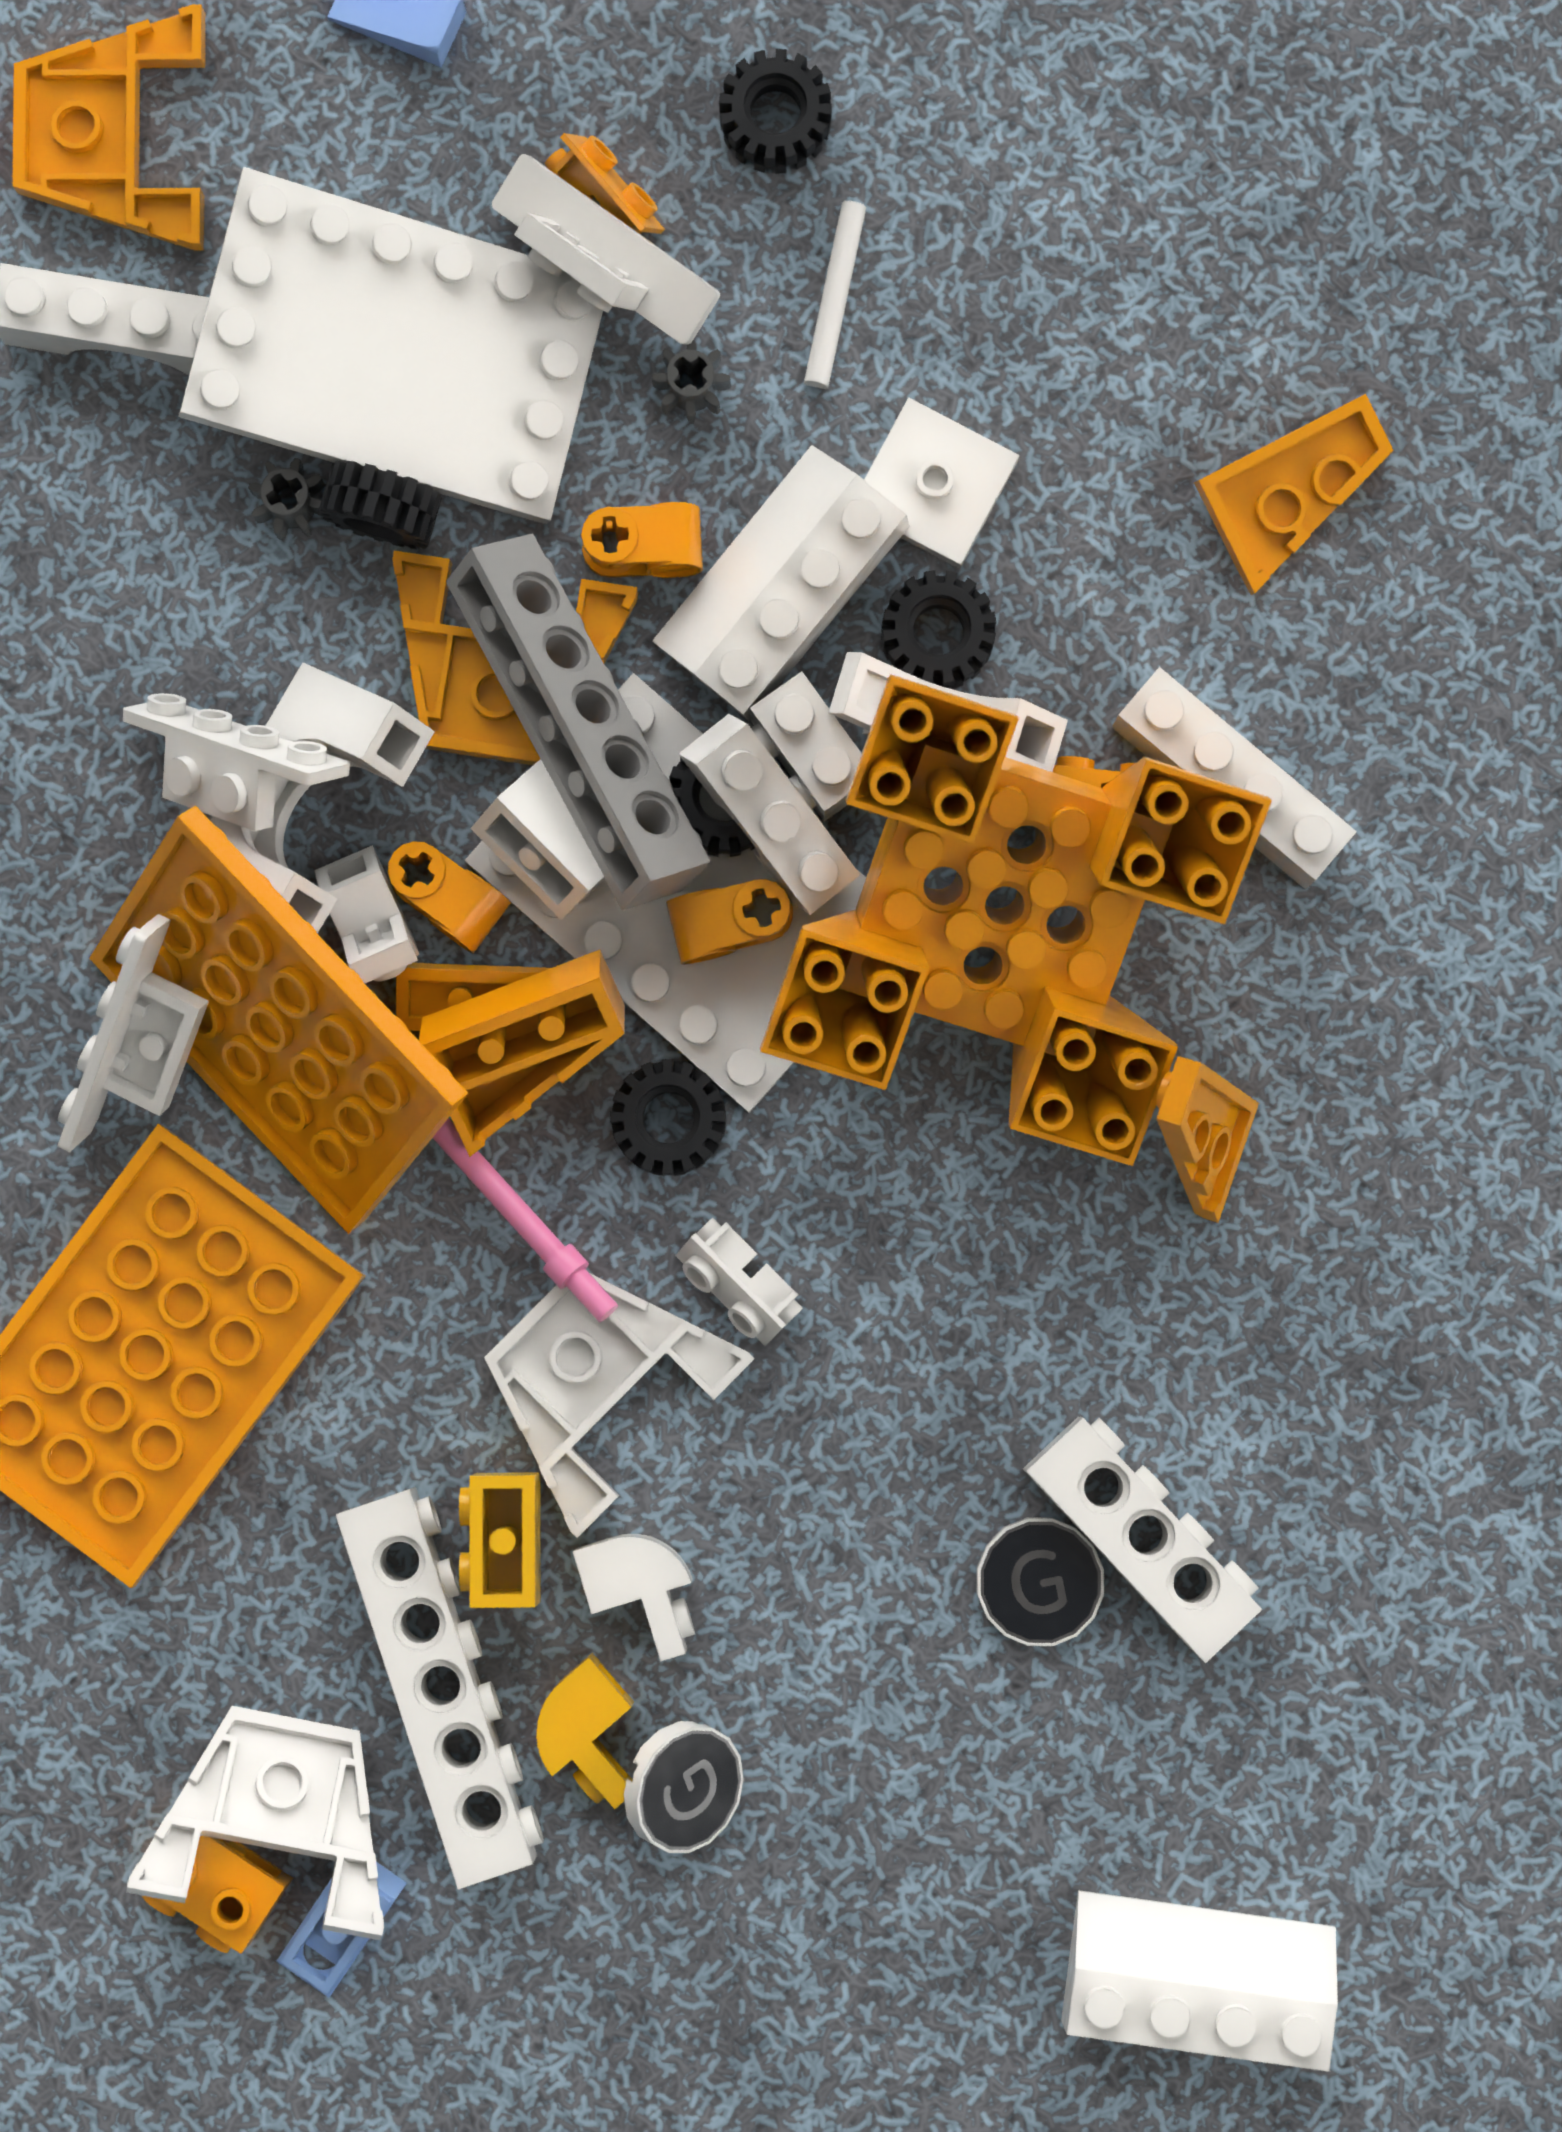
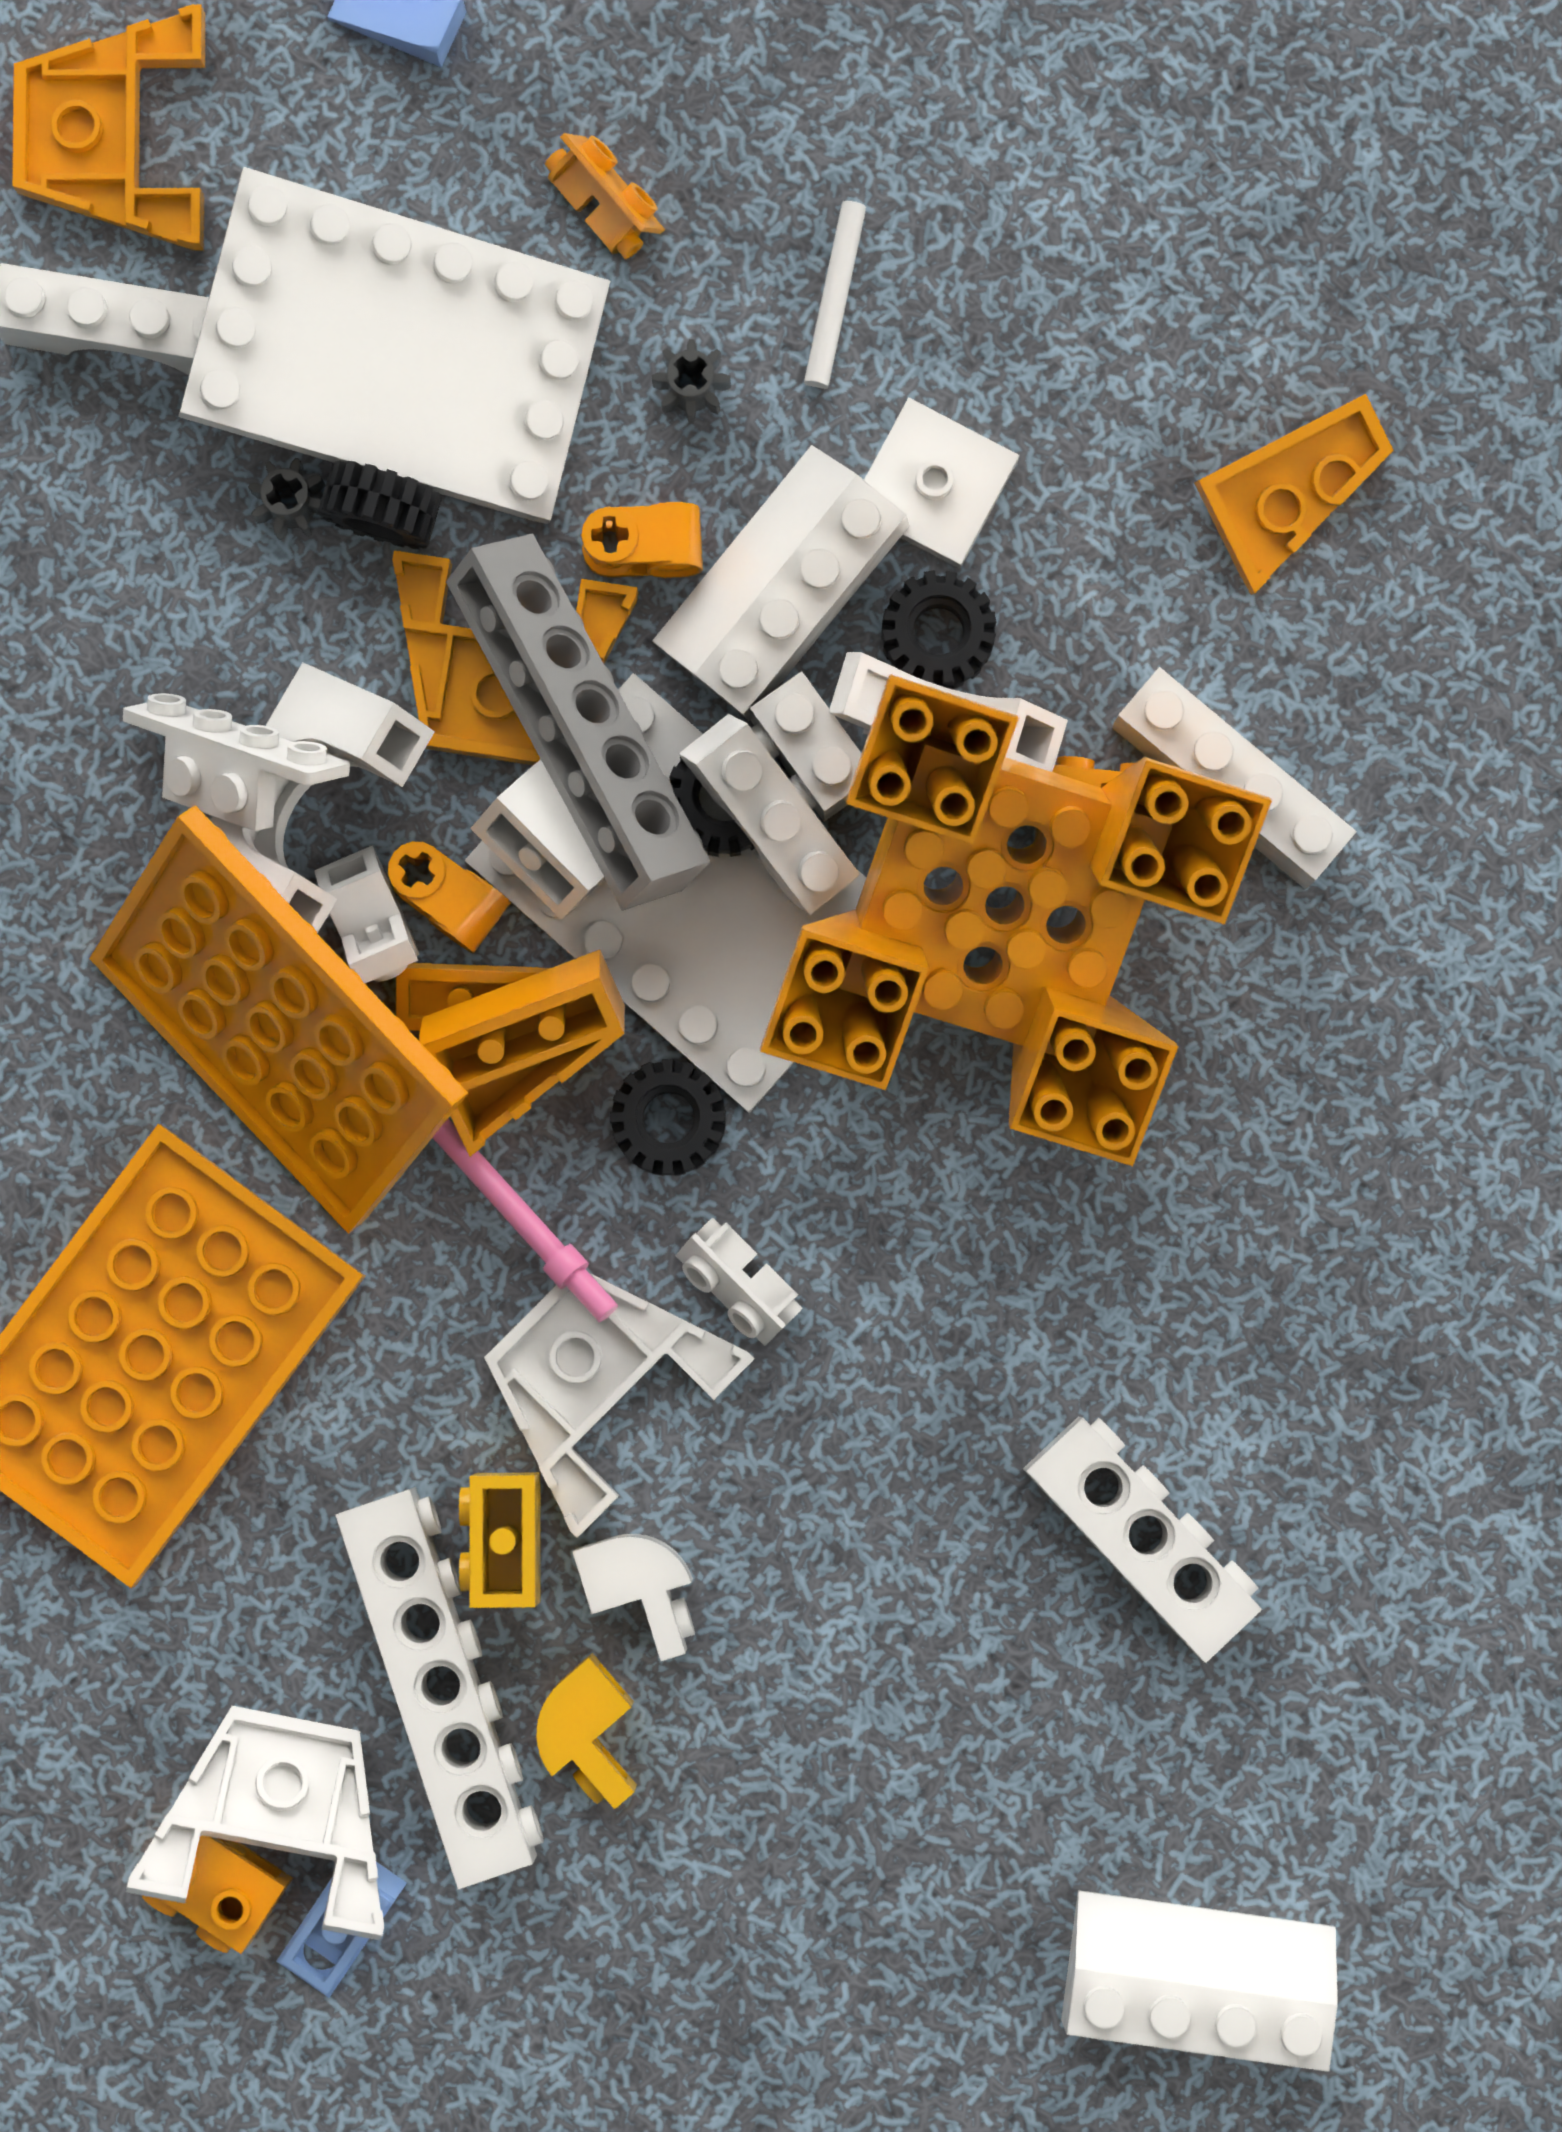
white bracket [58,914,209,1152] -> none
white bracket [492,154,720,345] -> none
black tile [624,1721,744,1853] -> none
light orange piece [666,879,793,965] -> none
black tyre [719,49,832,174] -> none
black tile [976,1517,1104,1646] -> none
light orange wing [1156,1056,1259,1223] -> none

